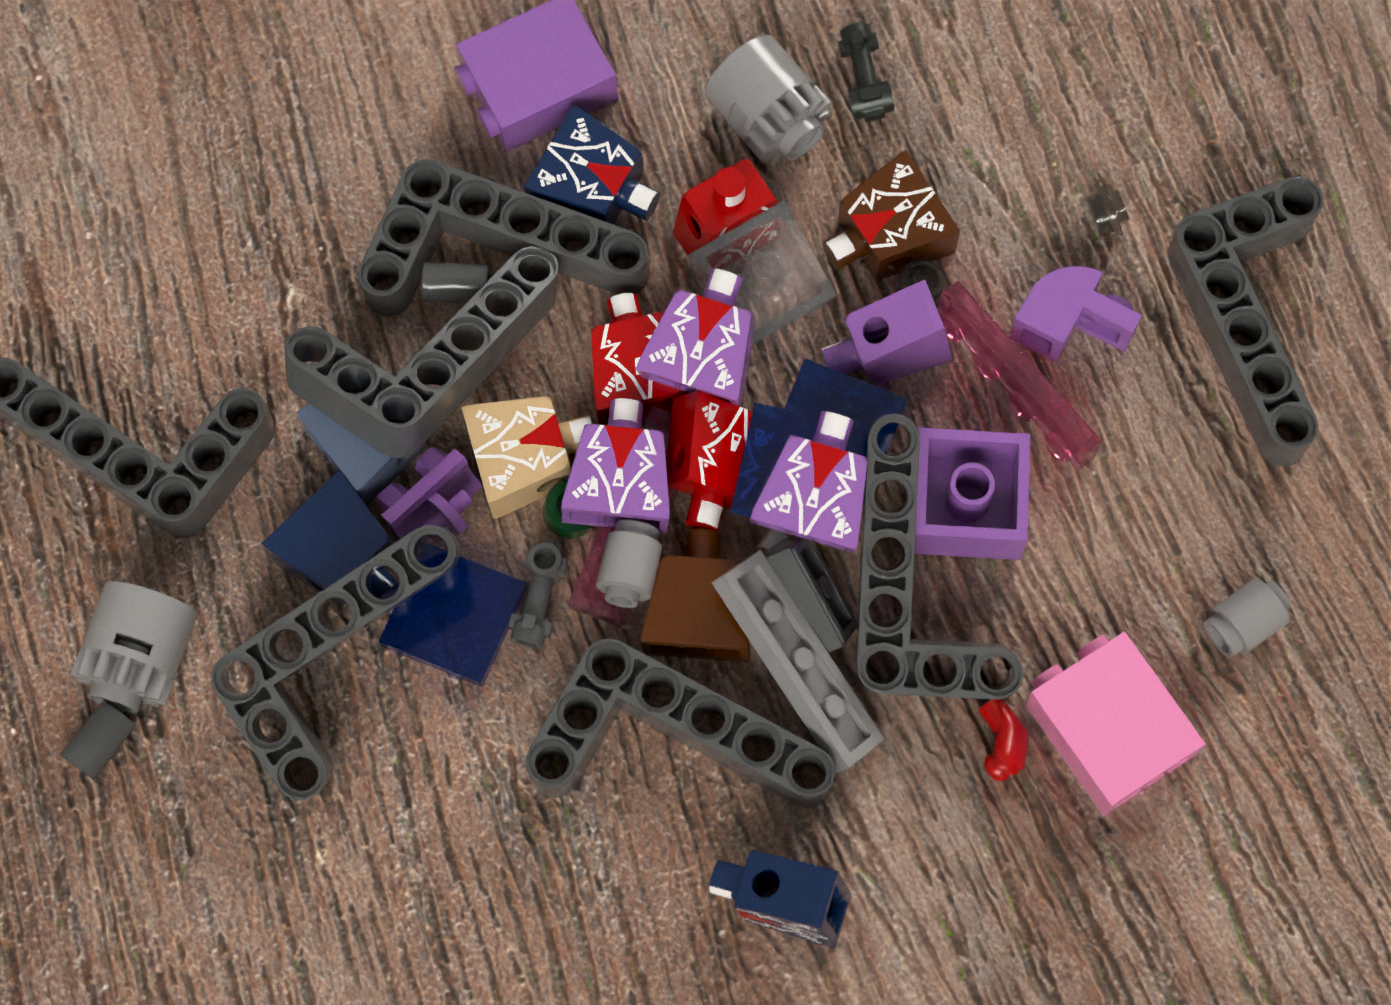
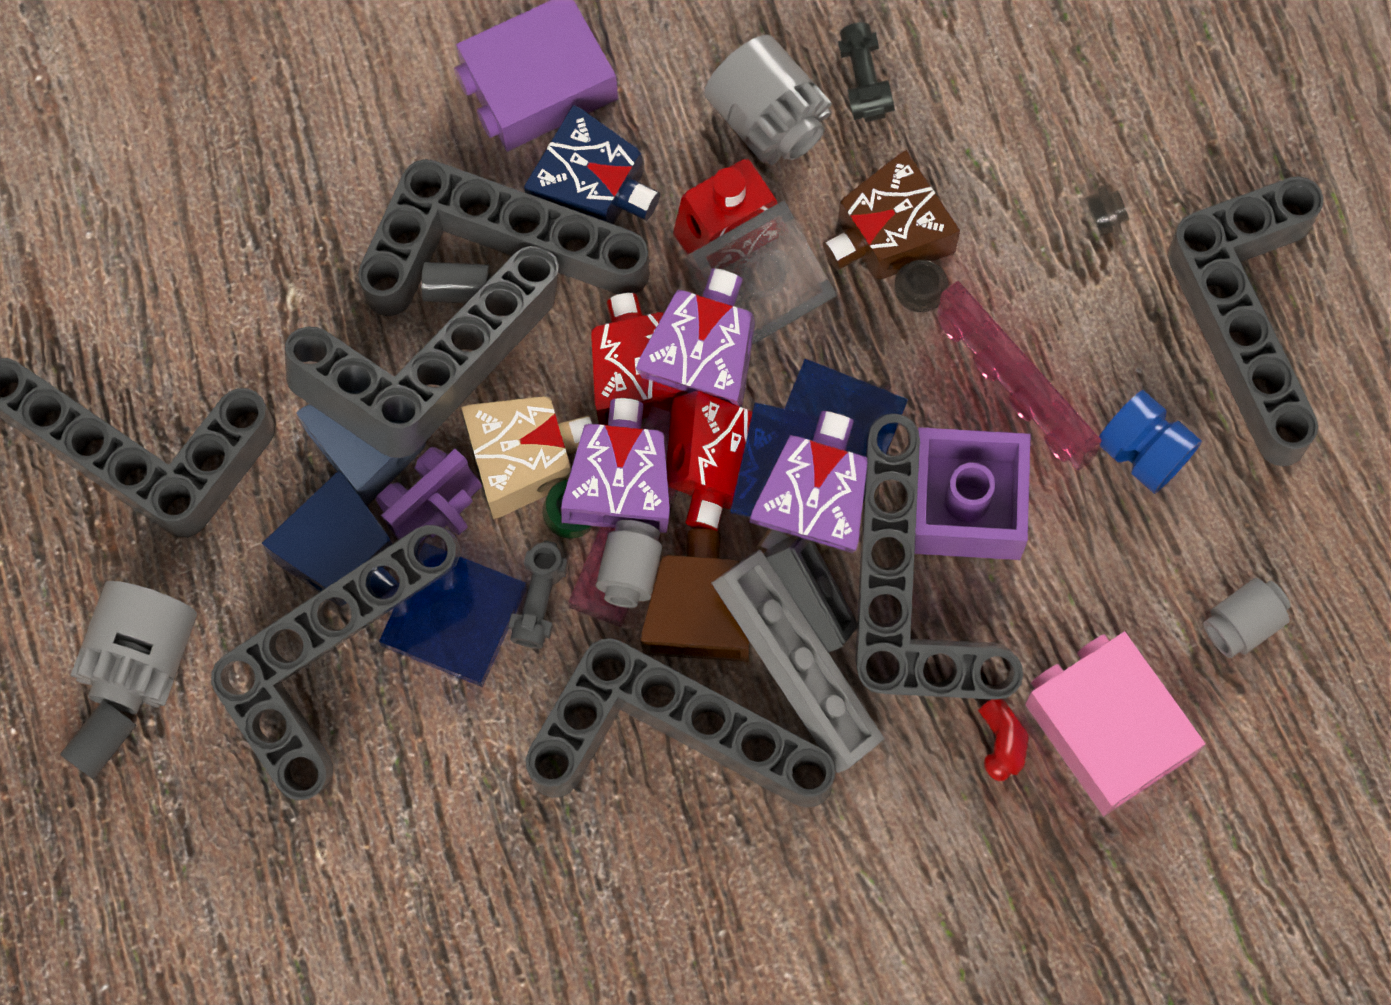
dark blue torso [709,850,852,949] -> none
medium lavender torso [821,280,953,386] -> none
medium lavender brick [1009,266,1142,363] -> none
none -> blue wheel [1096,390,1203,494]

